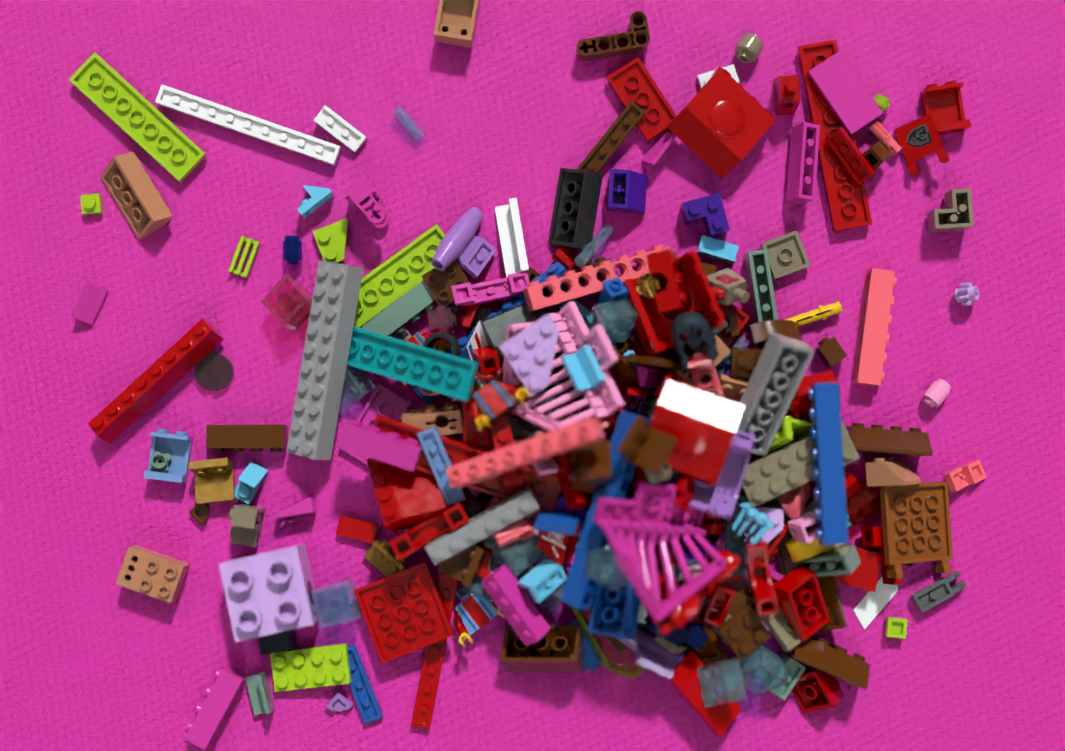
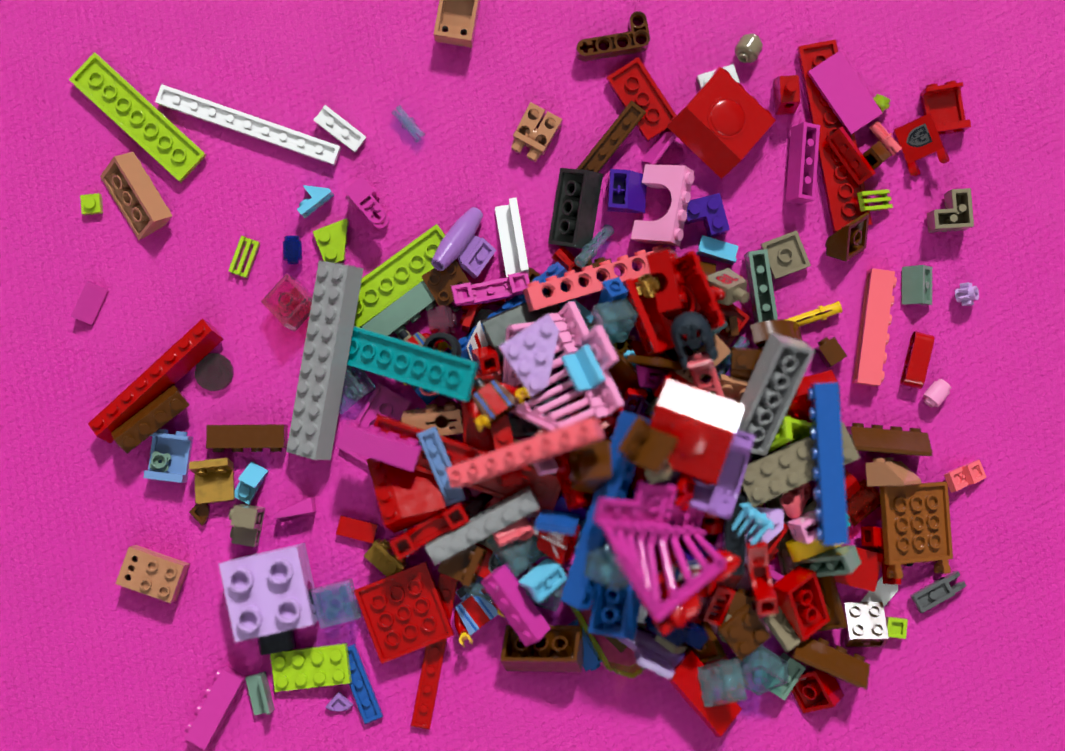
none -> reddish brown brick [111,384,190,454]
none -> nougat hips [511,102,563,162]
none -> bright pink arch [631,164,694,246]
none -> reddish brown slope [825,213,870,262]
none -> bracket [844,602,889,648]
none -> lime tile [857,189,893,212]
none -> red beam [900,331,935,389]
none -> sand green panel [902,265,932,305]

